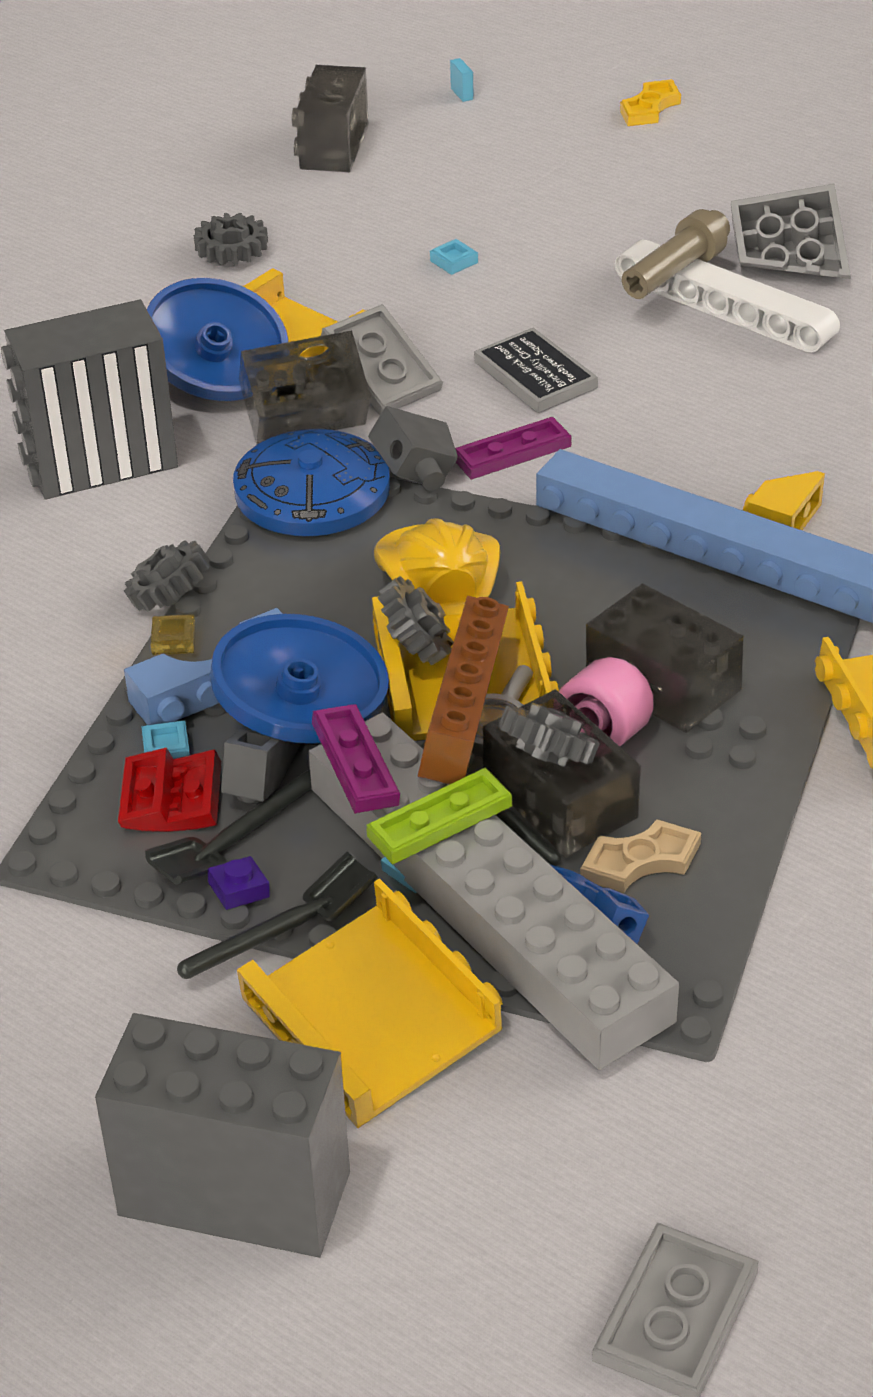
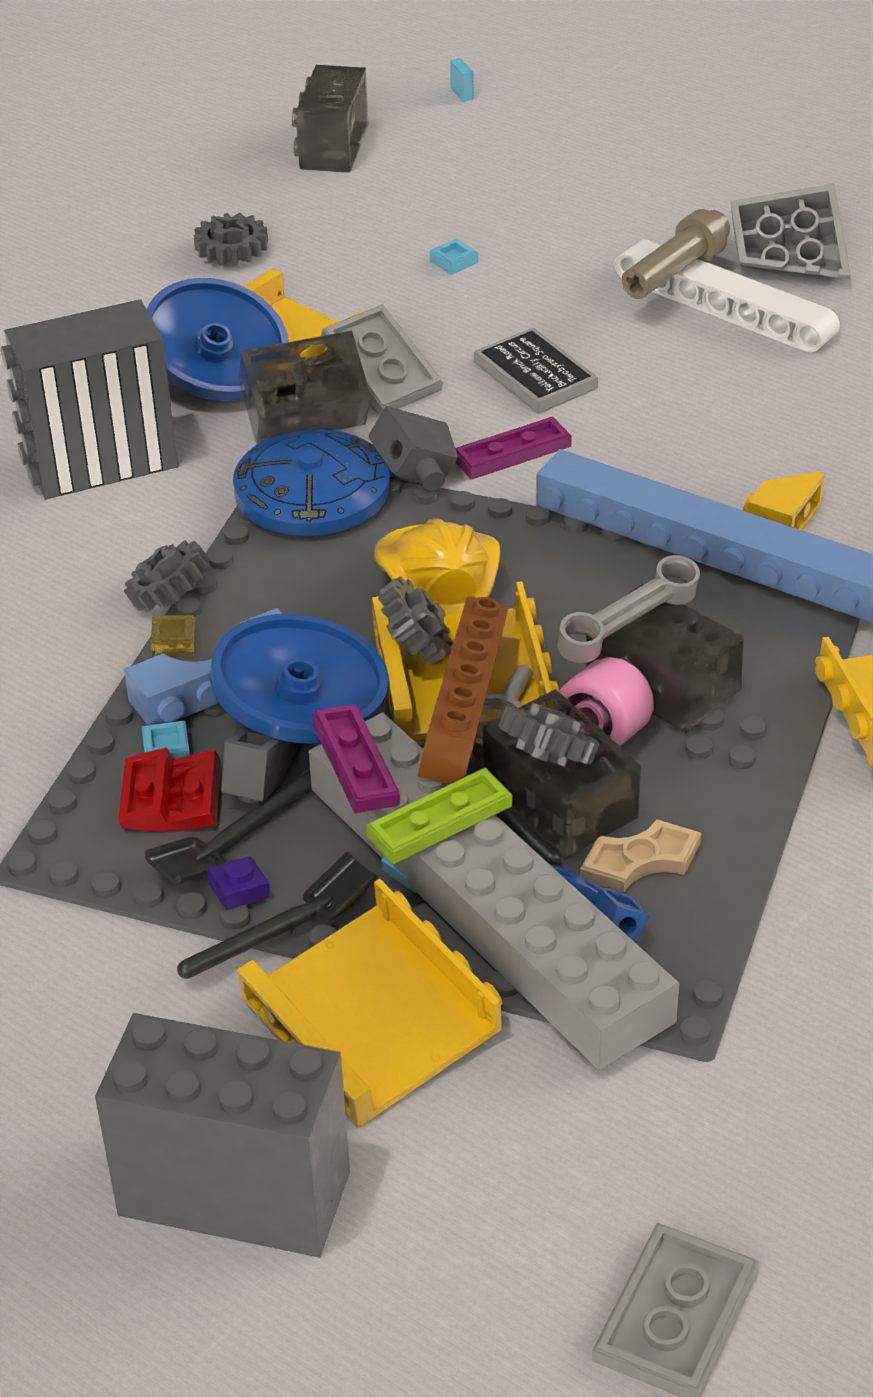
yellow tile [620,79,681,126] -> none
none -> light grey piece [557,555,700,663]

